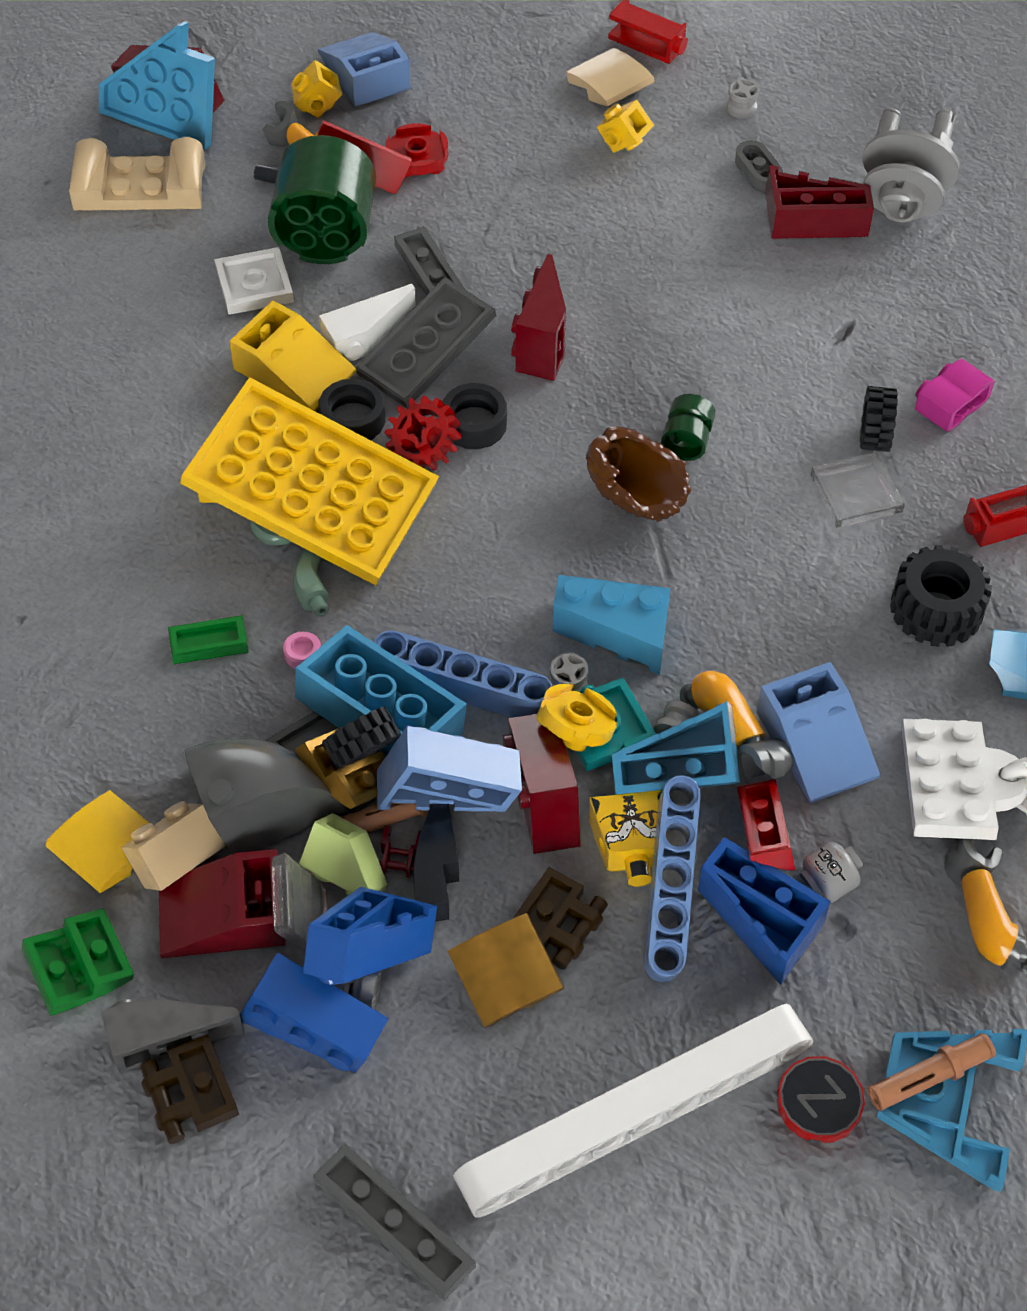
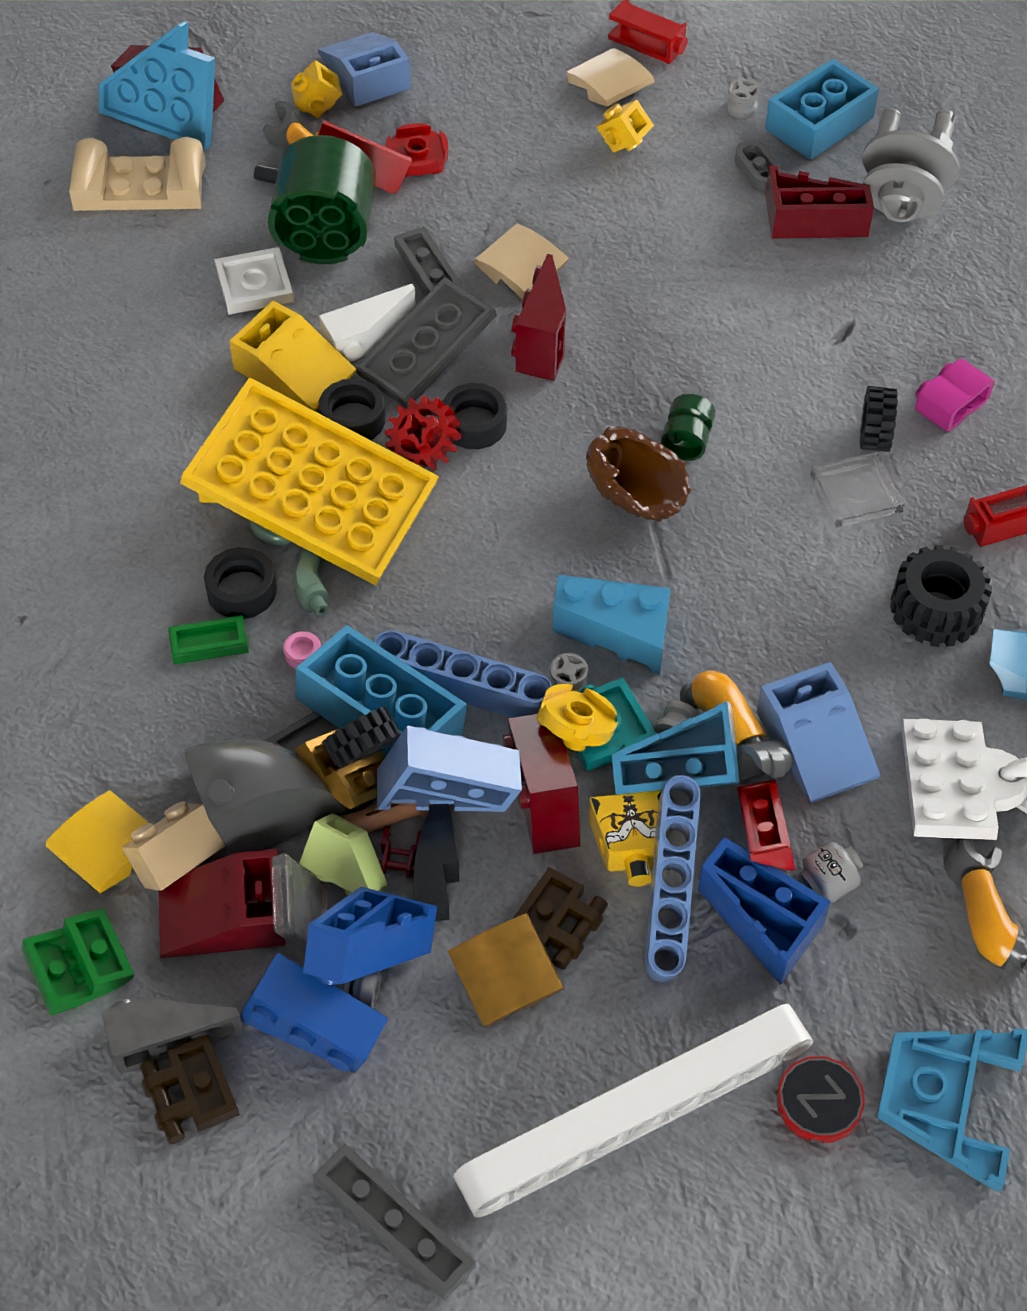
nougat pin [867,1033,996,1111] -> none
none -> black tyre [204,547,277,619]
none -> tan slope [474,224,569,300]
none -> dark azure brick [765,58,879,160]

